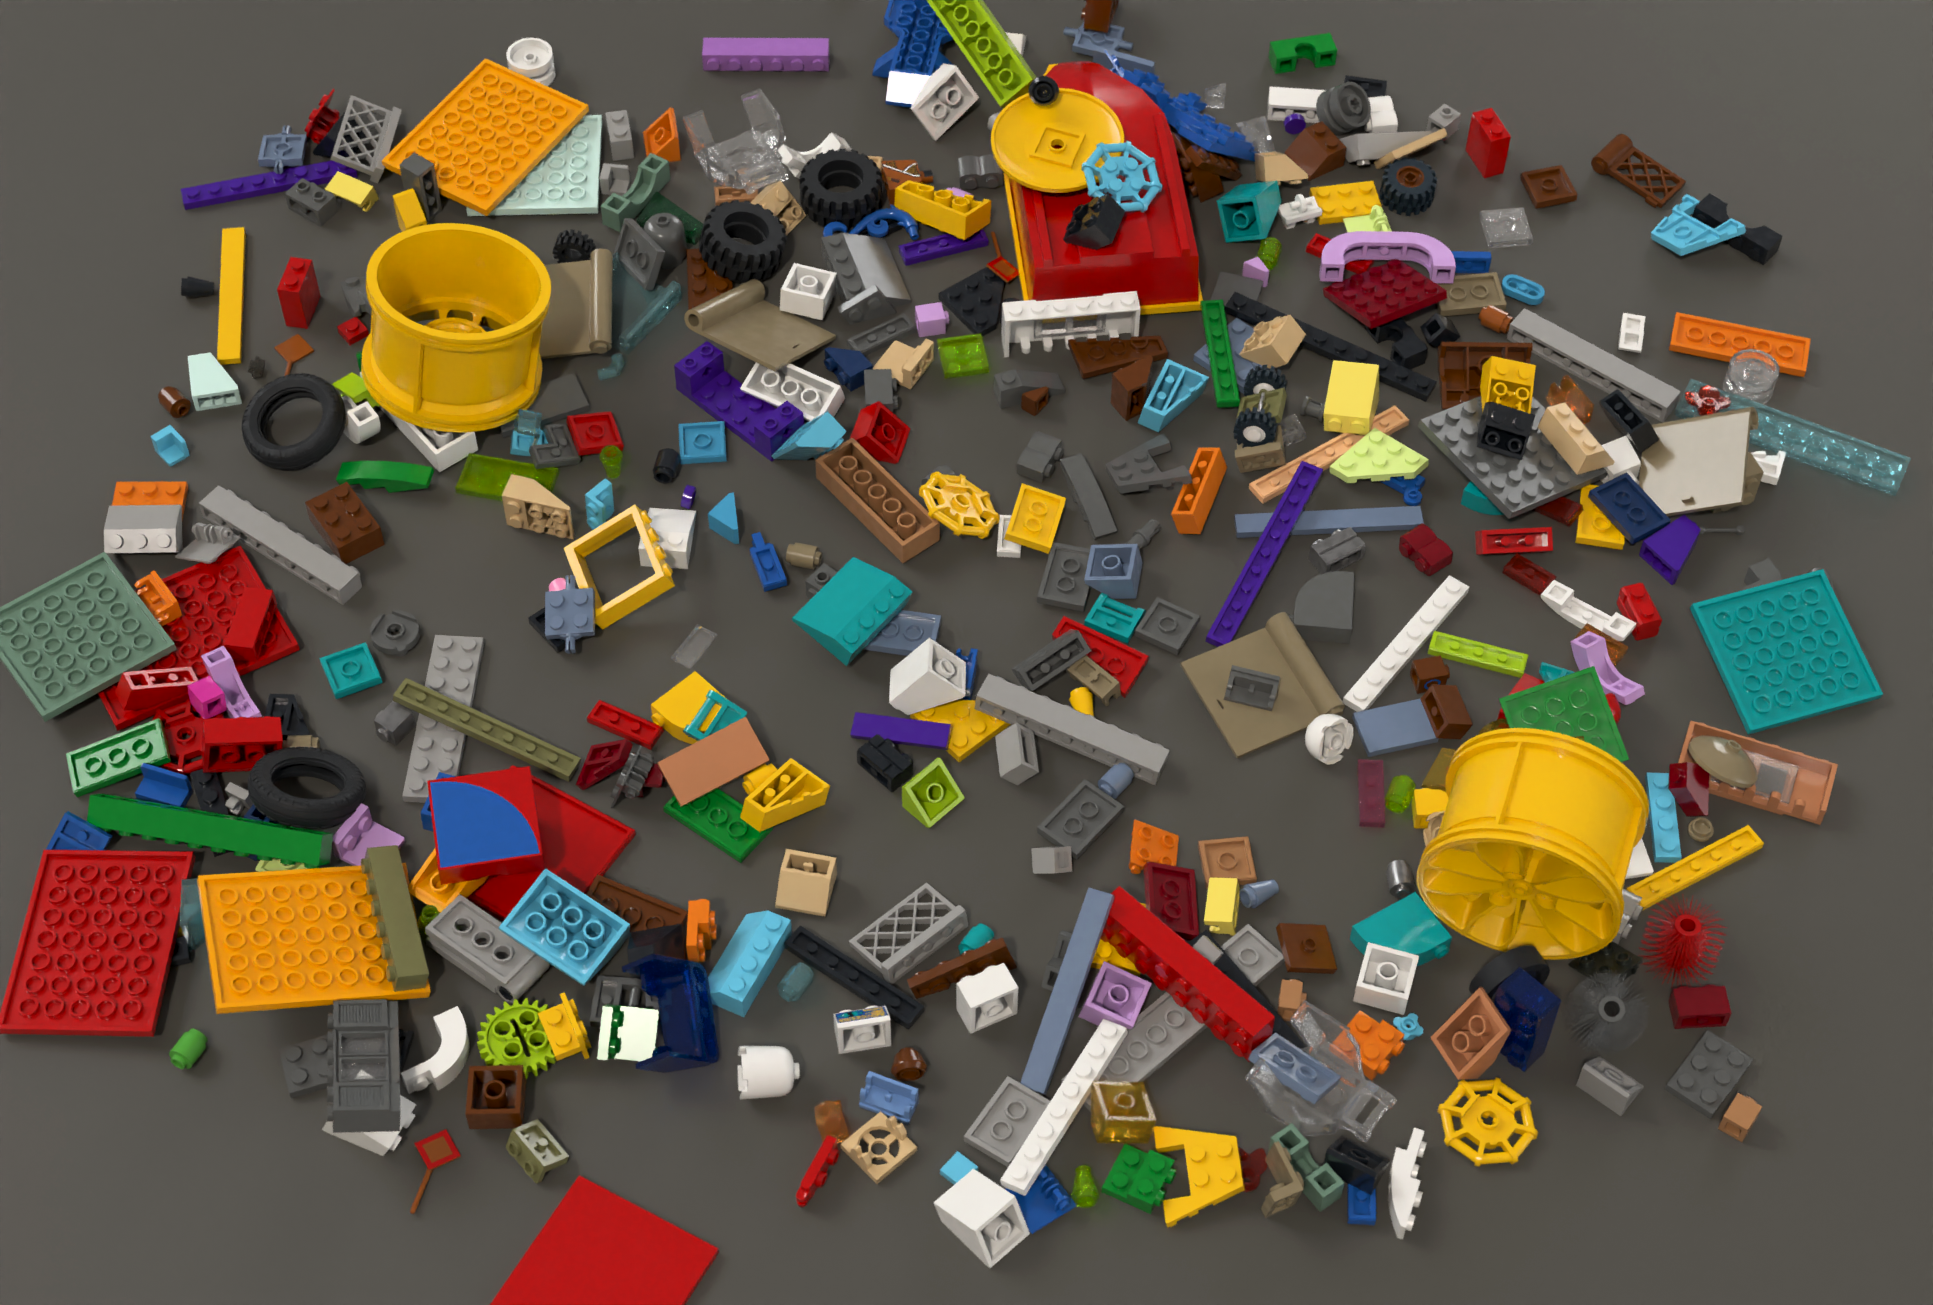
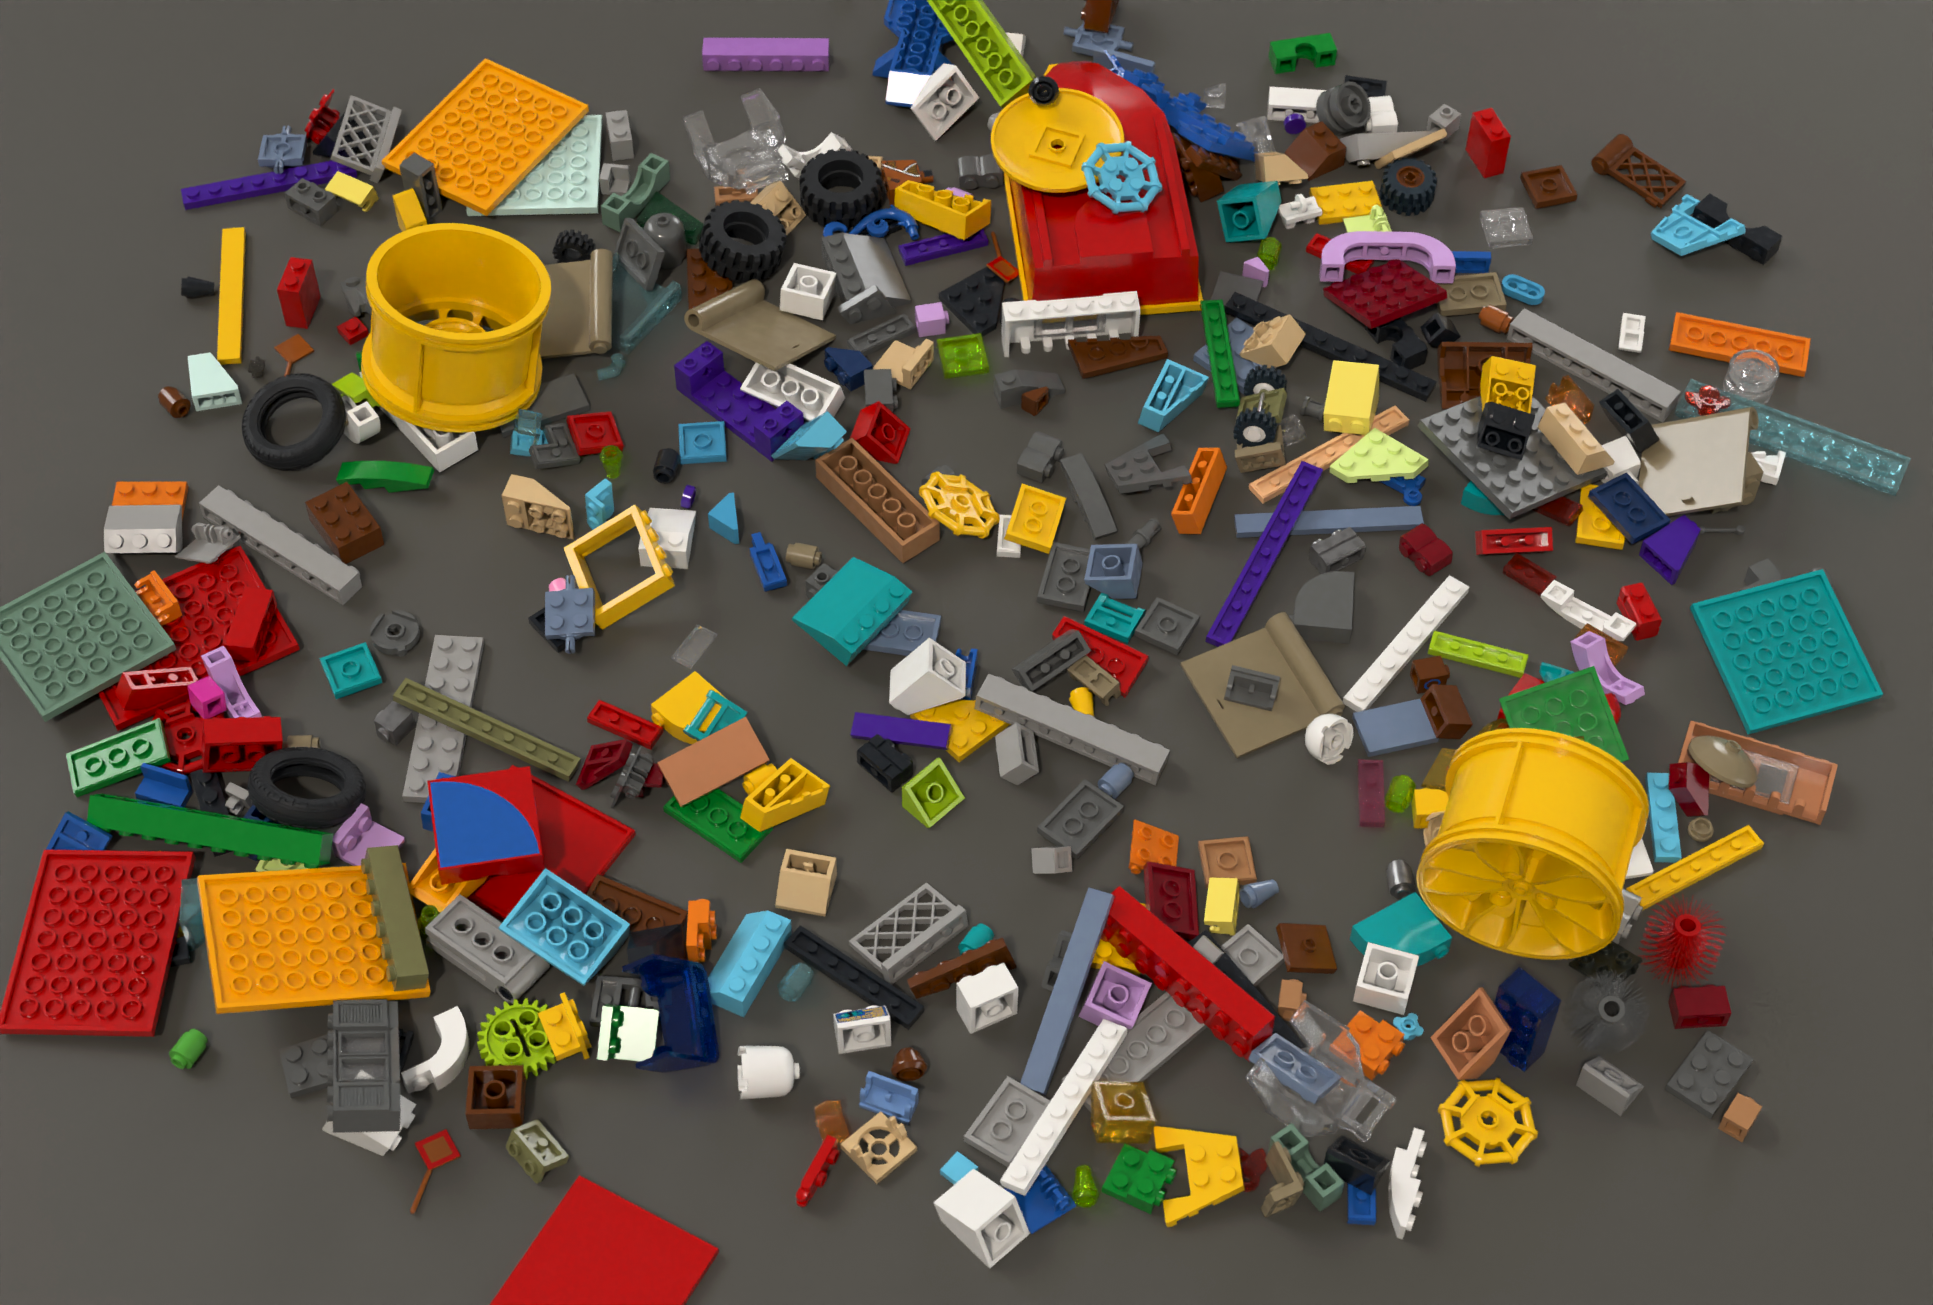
medium azure panel [150,425,190,466] -> none
black wing [265,694,310,740] -> none
clear neon green tile [455,453,559,501] -> none
white wheel [506,37,556,86] -> none
orange slope [643,107,681,162] -> none
black slope [1063,193,1125,250] -> none
reddish brown slope [1111,355,1153,421] -> none
black tyre [1469,945,1550,1012] -> none

